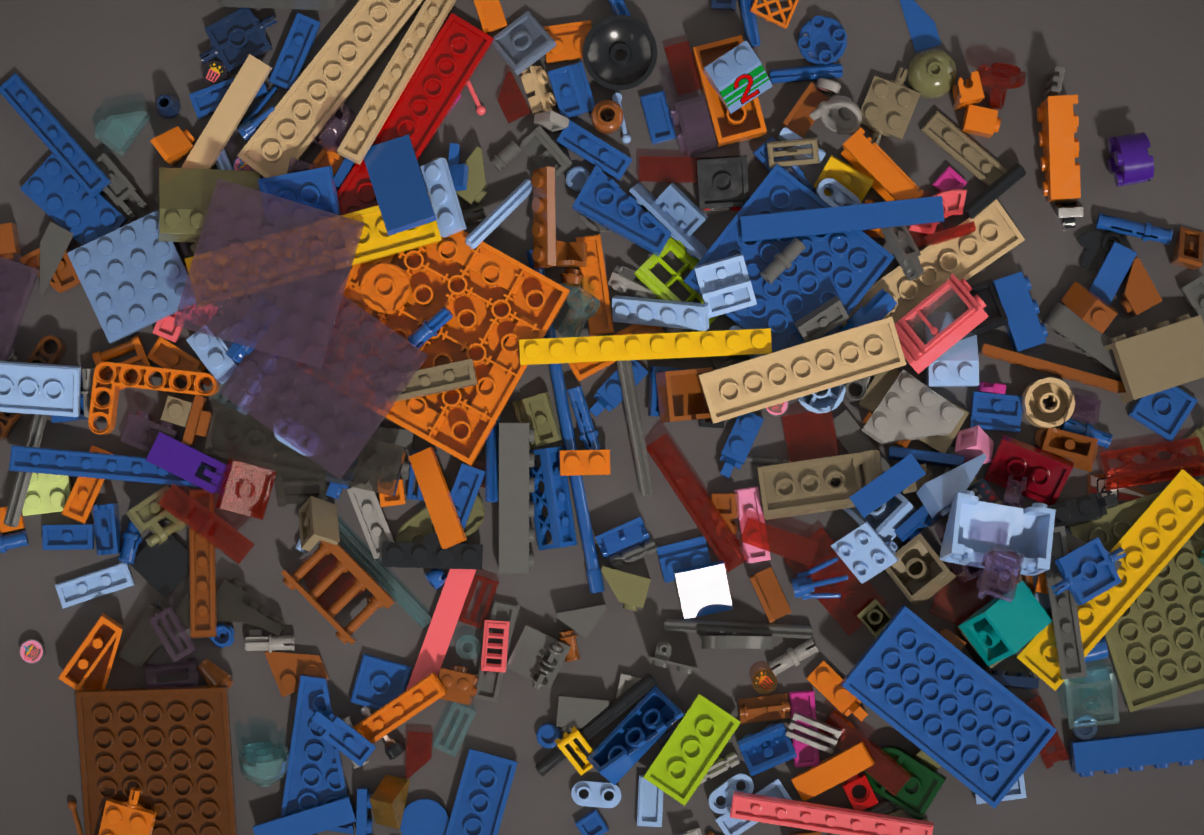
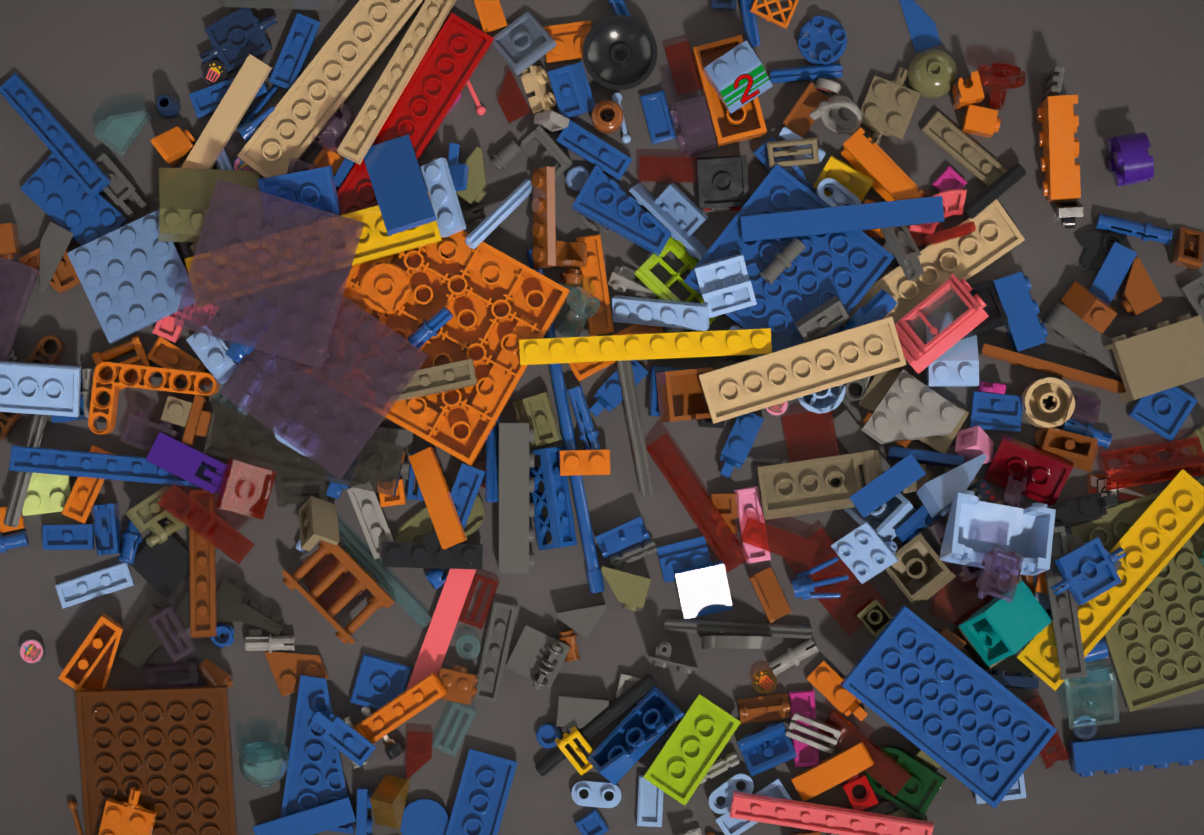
coral slope [481,620,510,672] -> none

